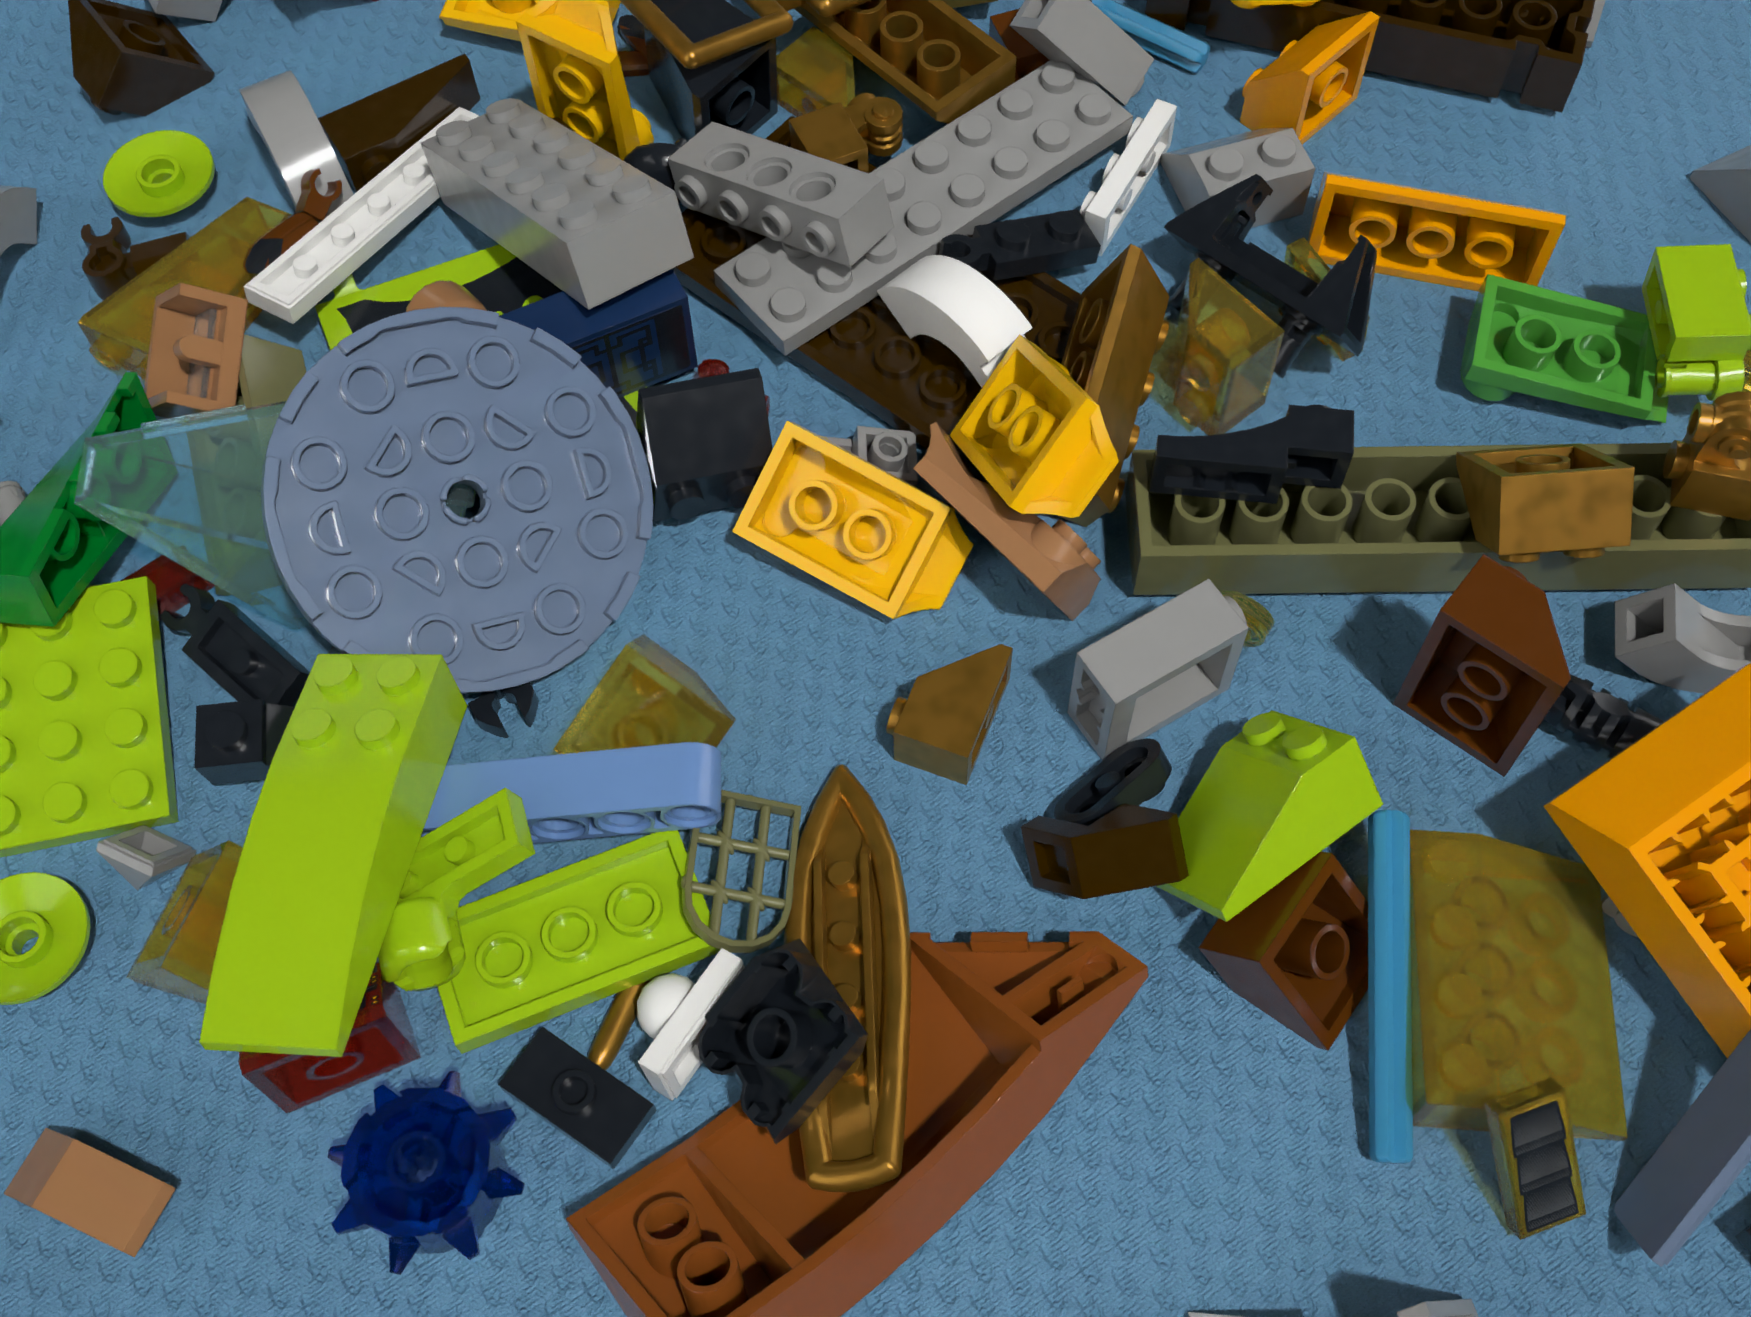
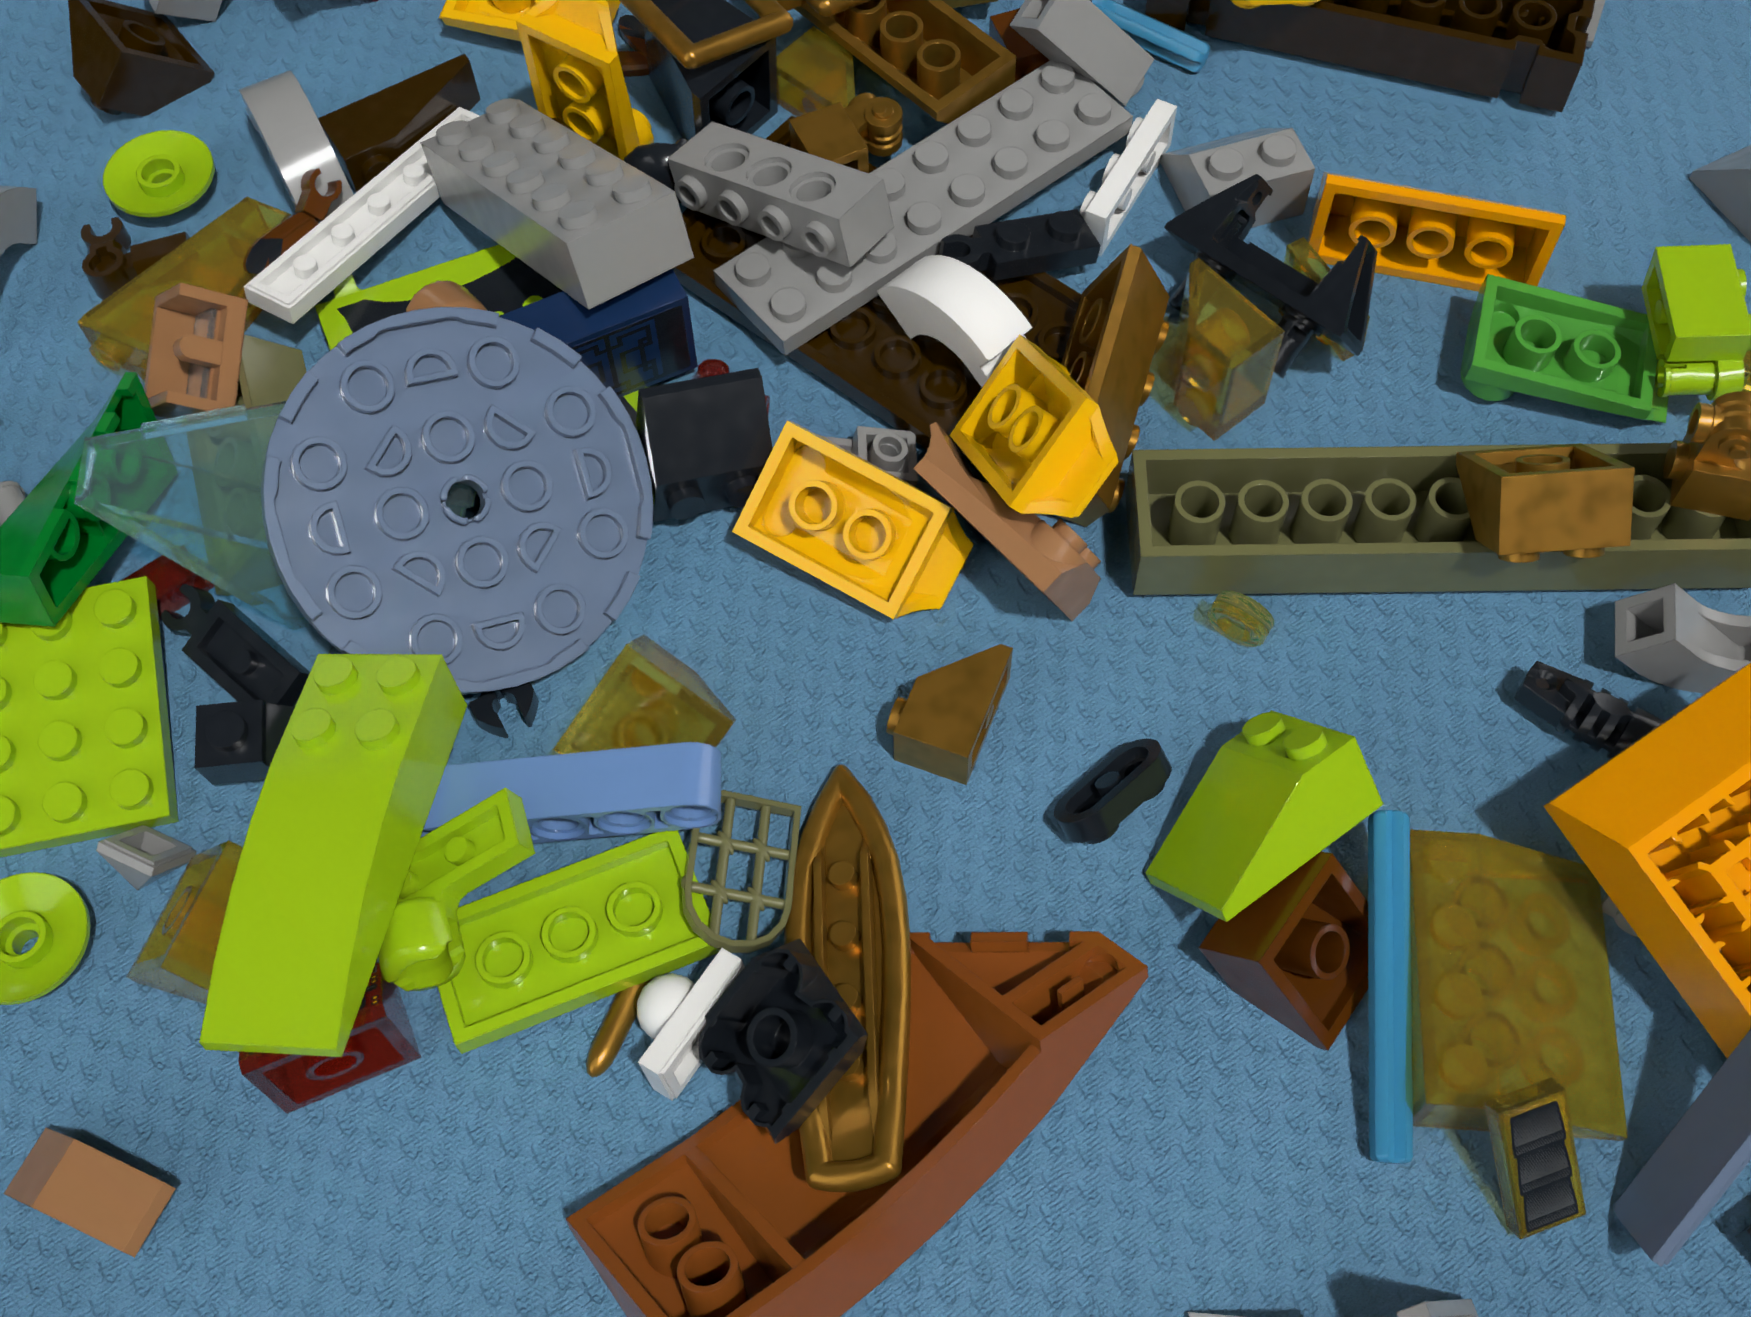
clear blue brick [328,1071,525,1275] -> none
black plate [498,1027,657,1170] -> none
dark brown slope [1021,803,1189,899] -> none
light grey window [1067,579,1249,761] -> none
black slope [1149,405,1354,504] -> none
light orange slope [1240,11,1380,145] -> none
reddish brown slope [1393,554,1571,777] -> none

